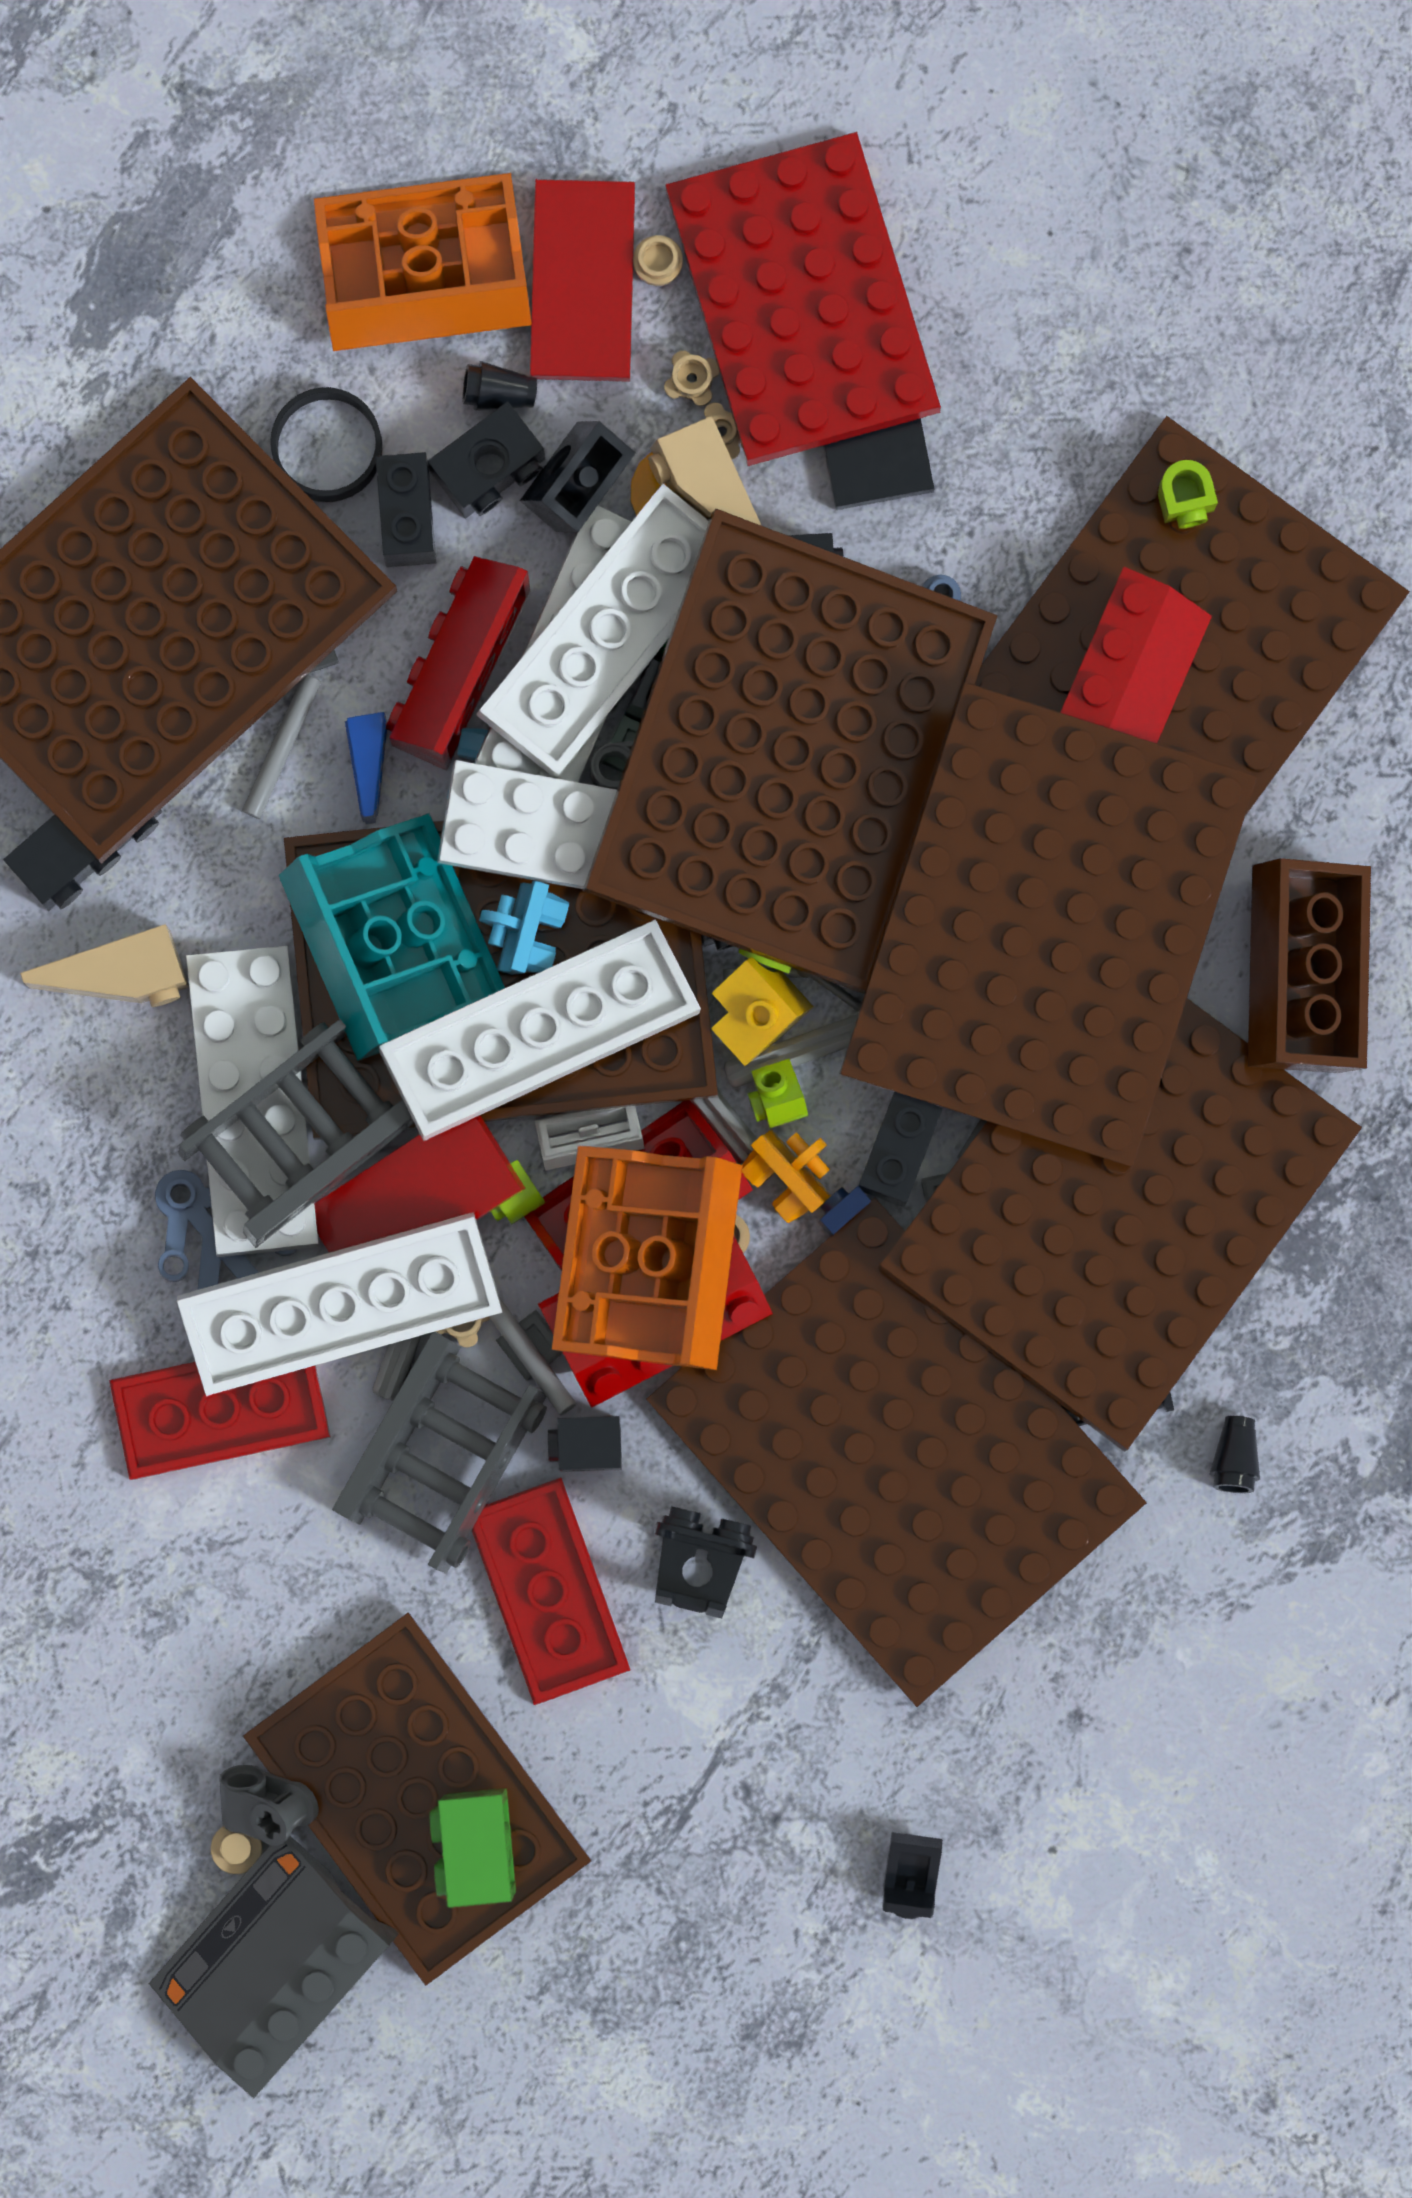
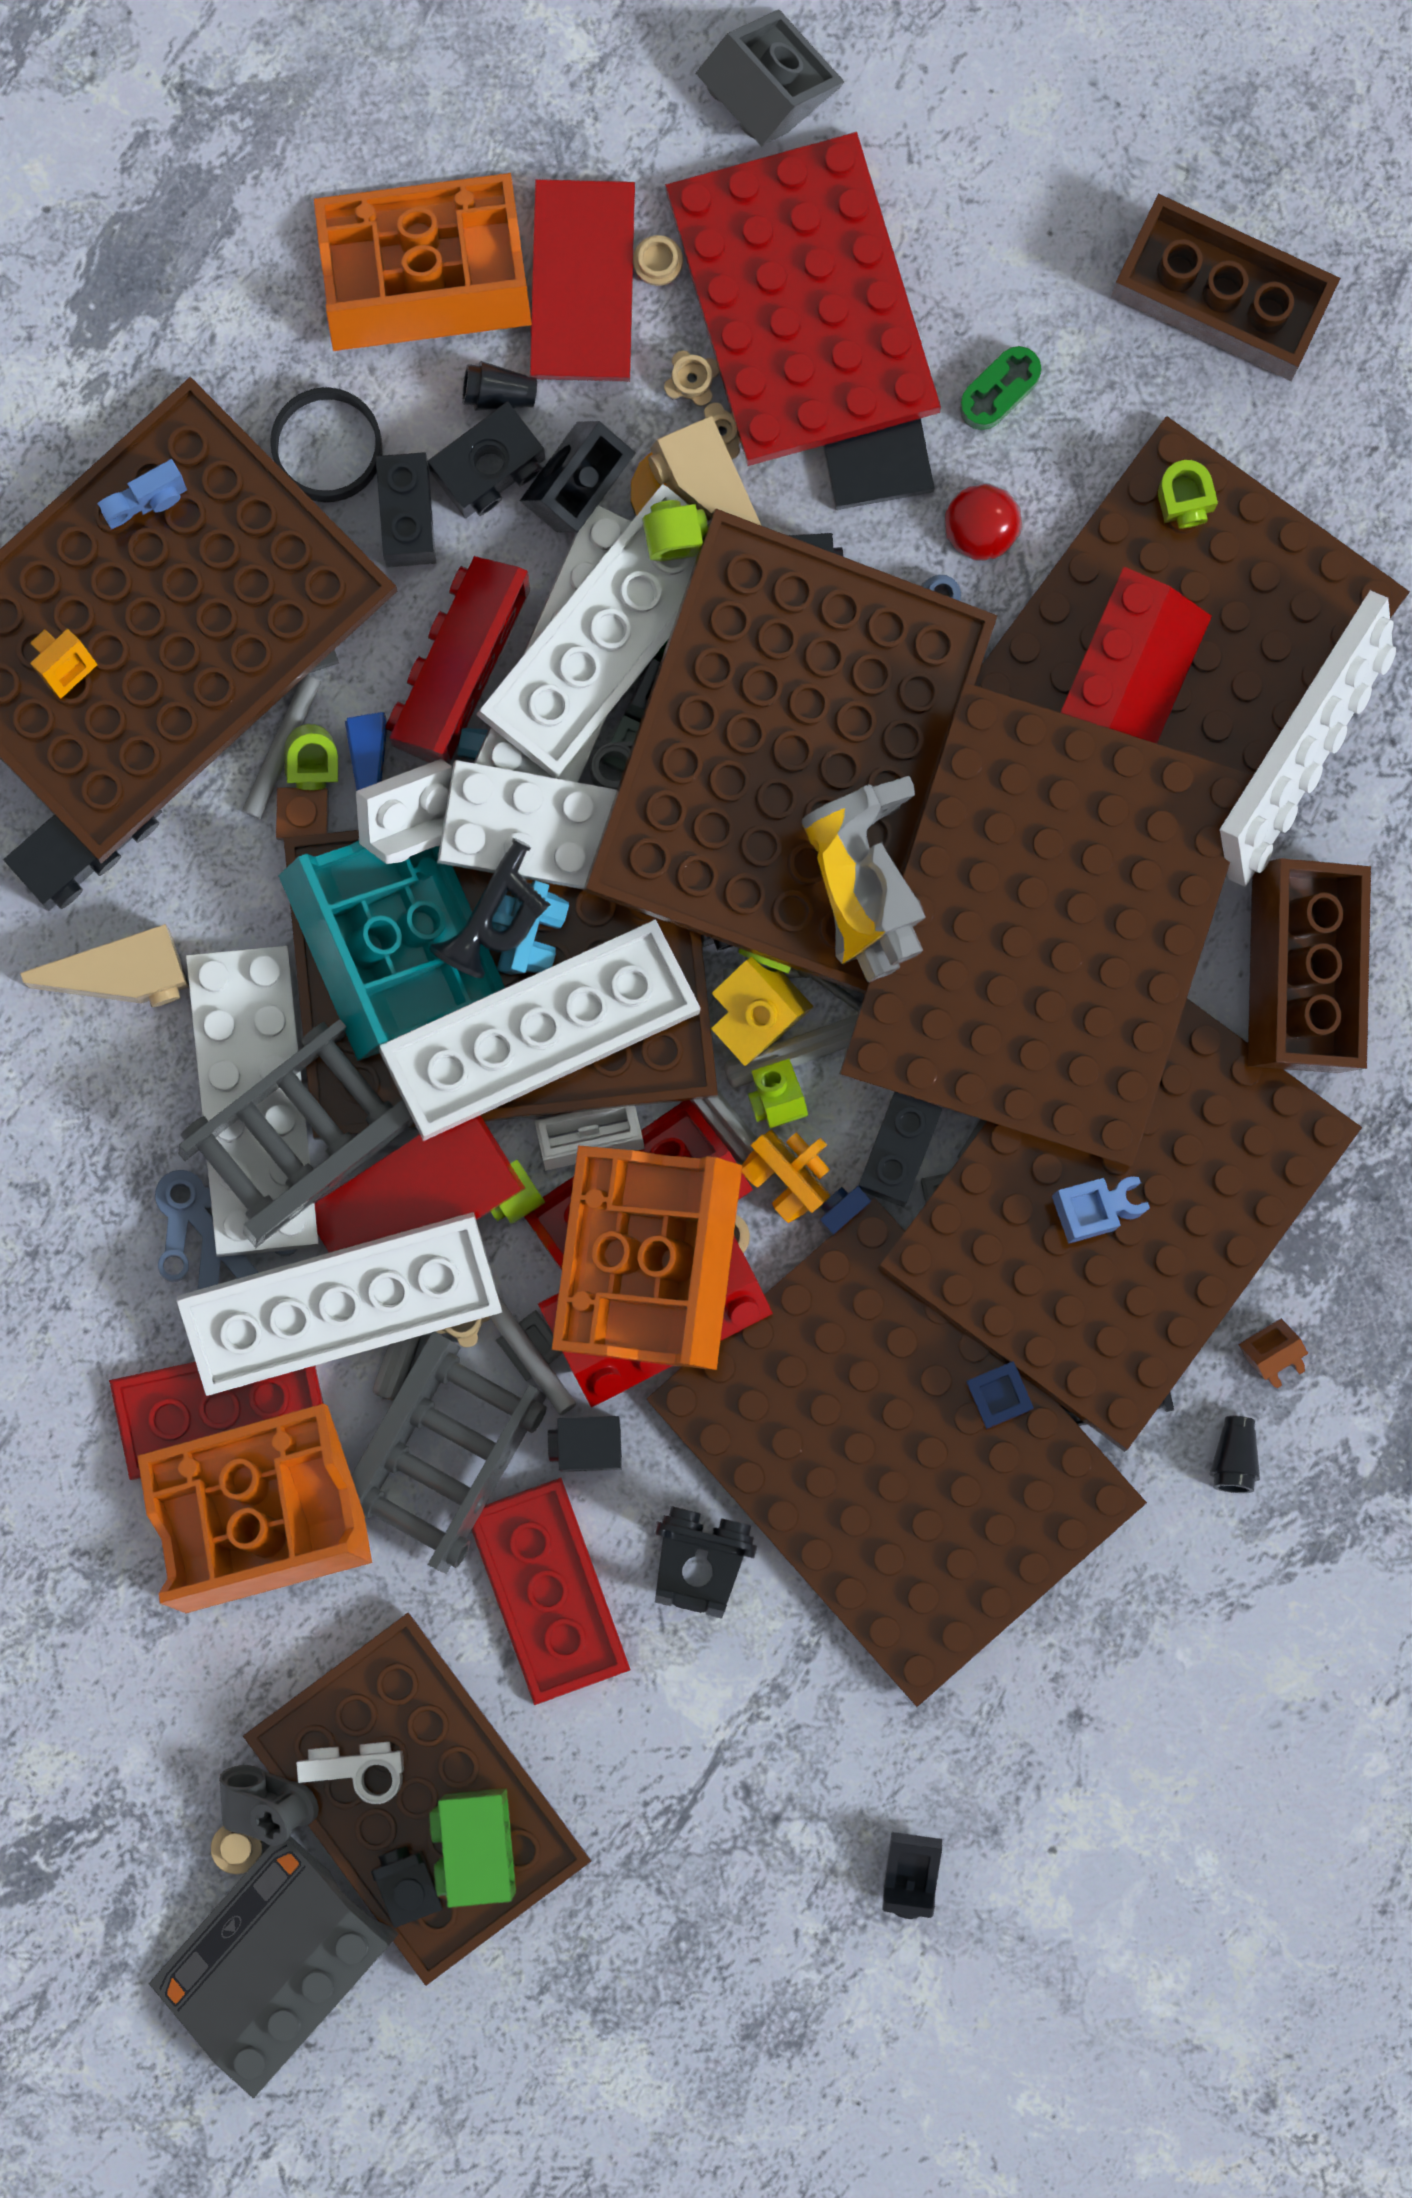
none -> light orange tile [30,629,98,699]
none -> medium blue plate [97,459,187,529]
none -> orange piece [137,1404,372,1613]
none -> dark orange plate [276,787,329,840]
none -> lime plate [284,724,338,790]
none -> white plate [297,1742,405,1804]
none -> white bracket [356,759,453,864]
none -> black bracket [371,1845,443,1928]
none -> black piece [429,838,551,978]
none -> lime plate [642,500,708,561]
none -> dark grey slope [696,9,845,146]
none -> light grey hips [801,776,926,982]
none -> red hair [945,484,1022,561]
none -> green beam [960,346,1042,430]
none -> dark blue plate [966,1361,1034,1429]
none -> medium blue plate [1052,1177,1150,1244]
none -> reddish brown brick [1111,193,1341,381]
none -> white plate [1220,590,1396,887]
none -> dark orange tile [1238,1318,1308,1388]

